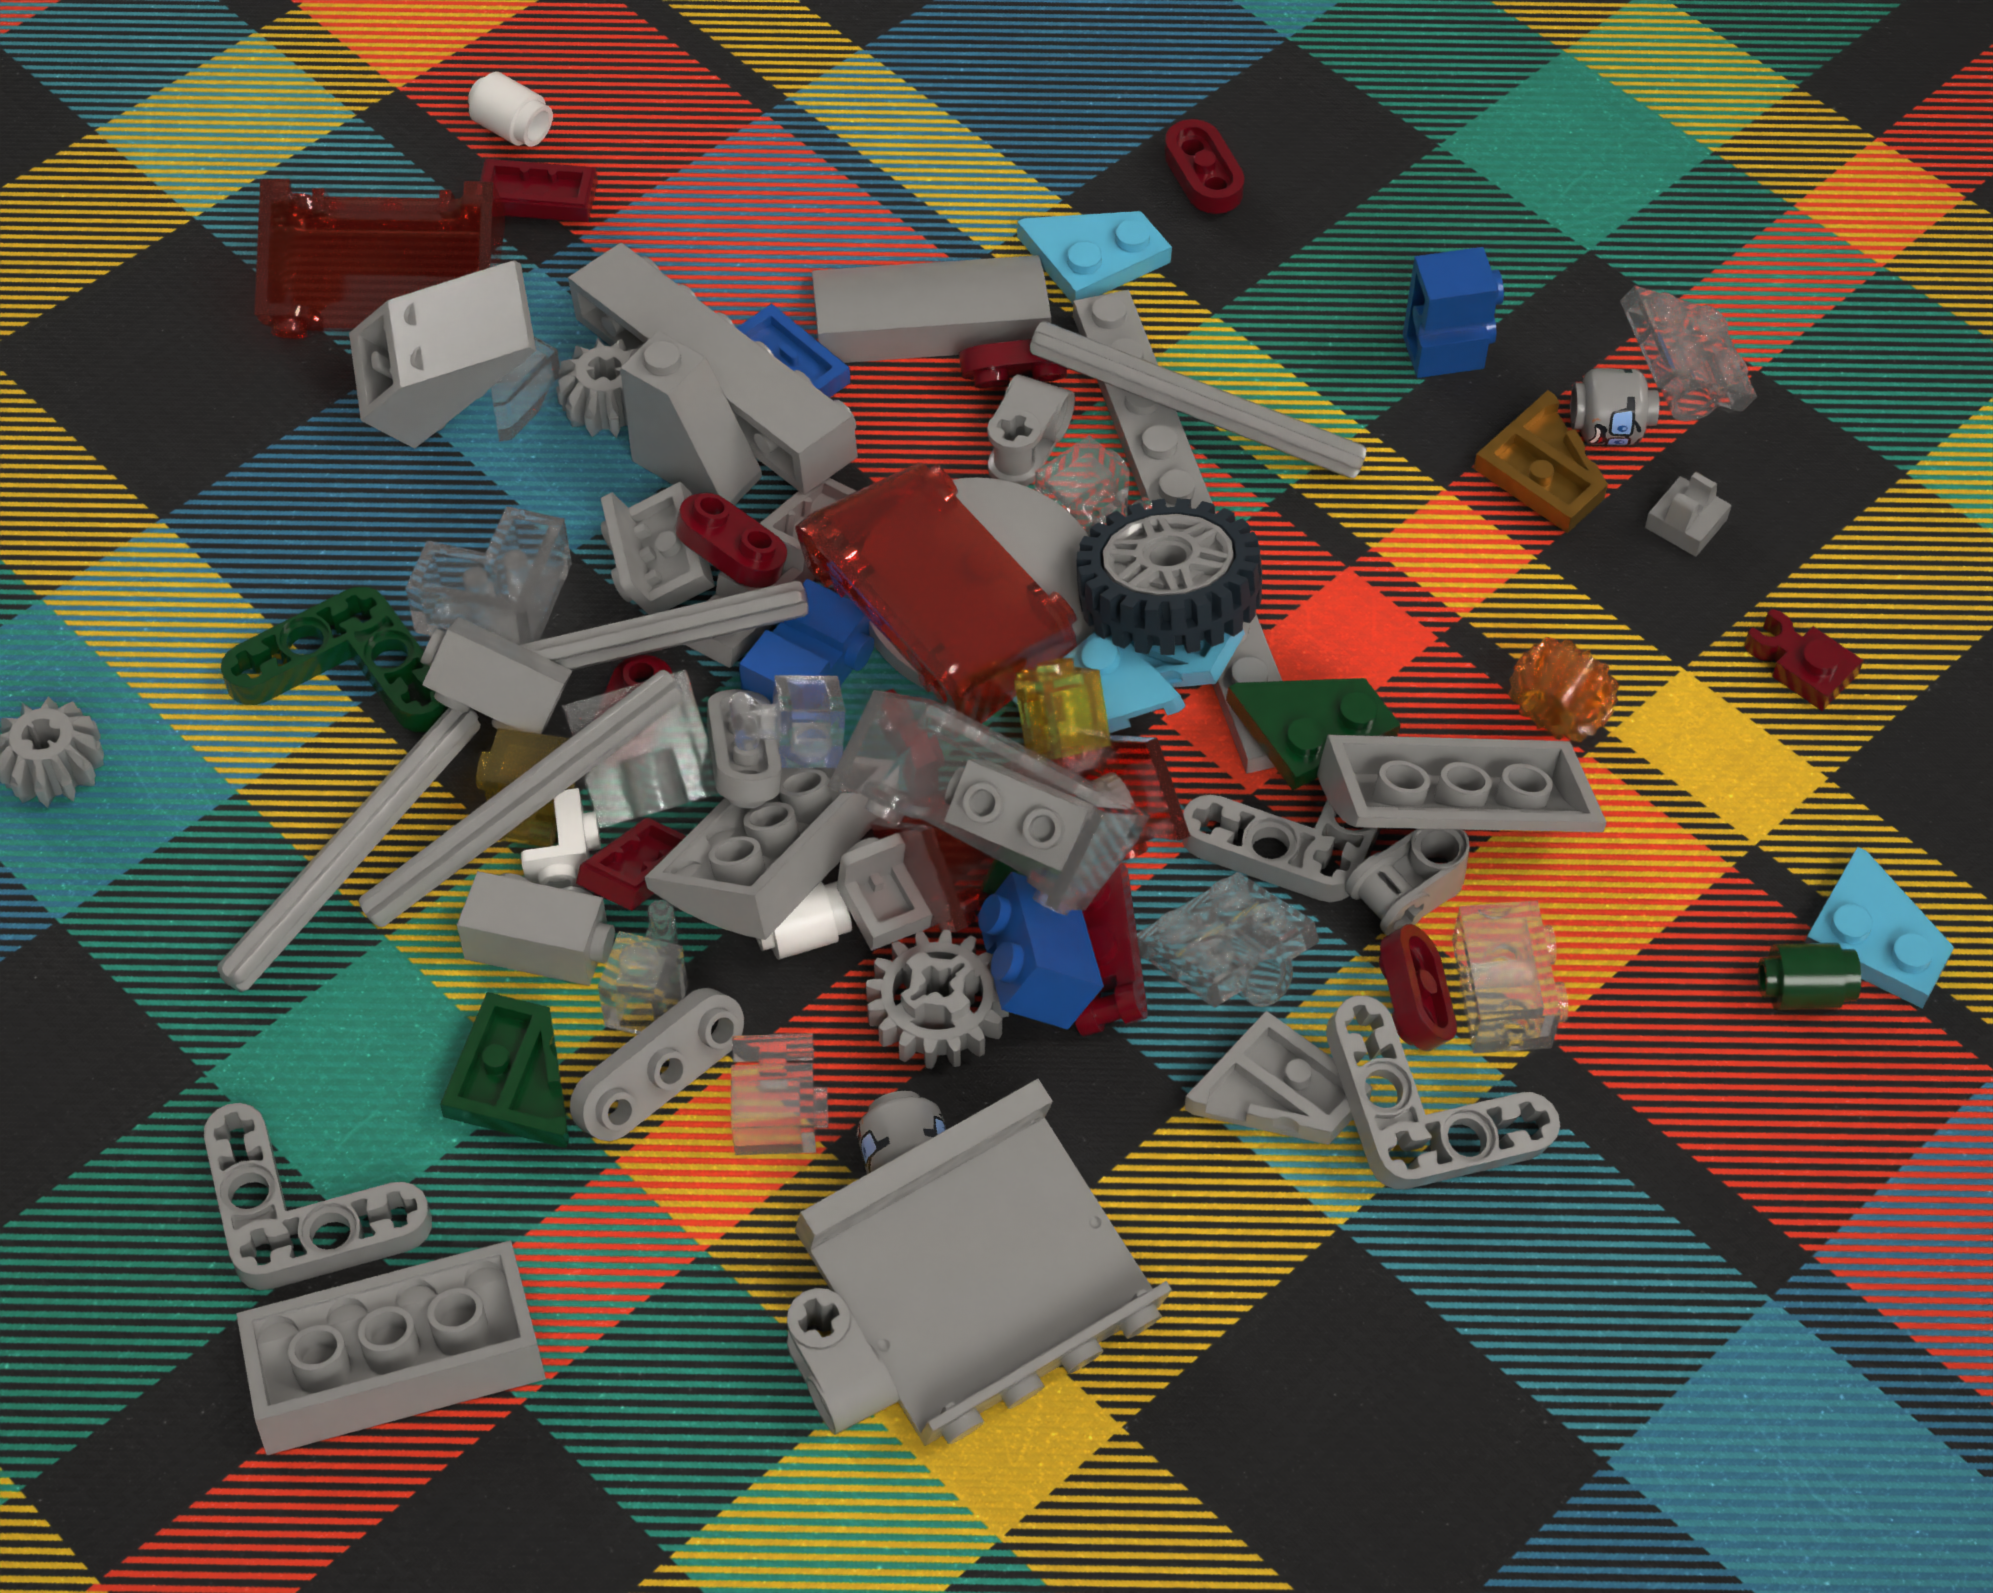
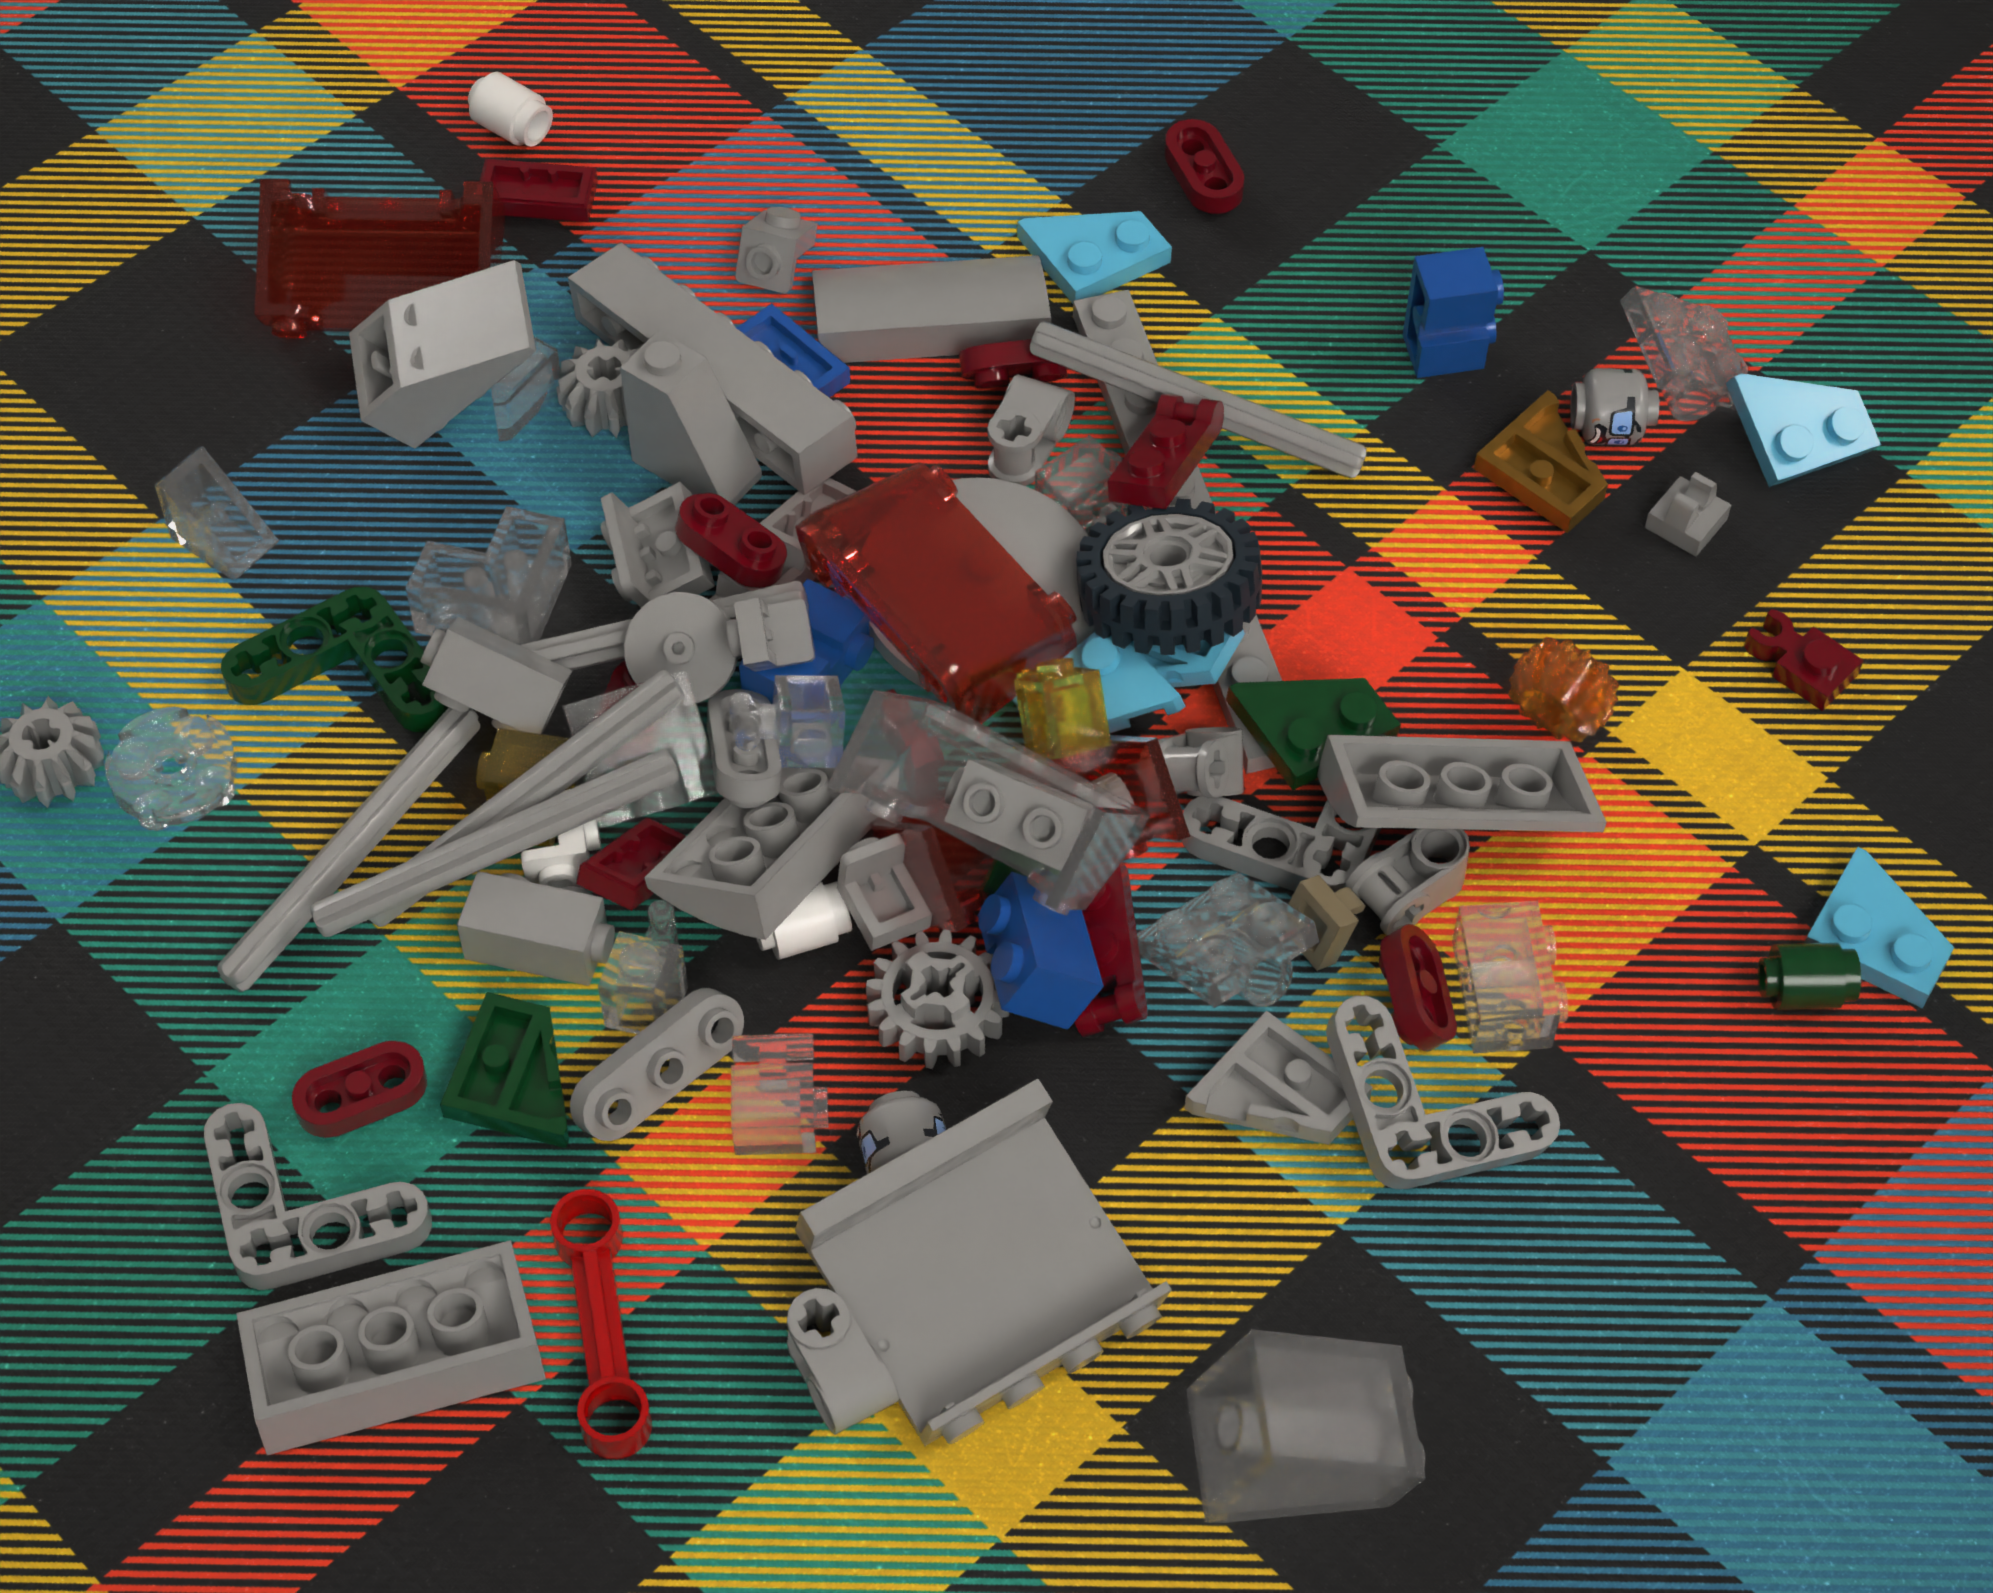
none -> clear plate [105,707,238,831]
none -> clear slope [155,446,279,580]
none -> dark red plate [292,1041,427,1138]
none -> light grey axle [310,749,679,937]
none -> red piece [550,1189,652,1459]
none -> light grey piece [624,592,738,706]
none -> light grey bracket [726,597,815,672]
none -> light grey bracket [735,207,818,293]
none -> dark red plate [1107,394,1224,509]
none -> light grey piece [1146,727,1244,798]
none -> clear slope [1186,1329,1426,1523]
none -> dark tan tile [1278,875,1366,971]
none -> medium azure wing [1726,373,1881,487]

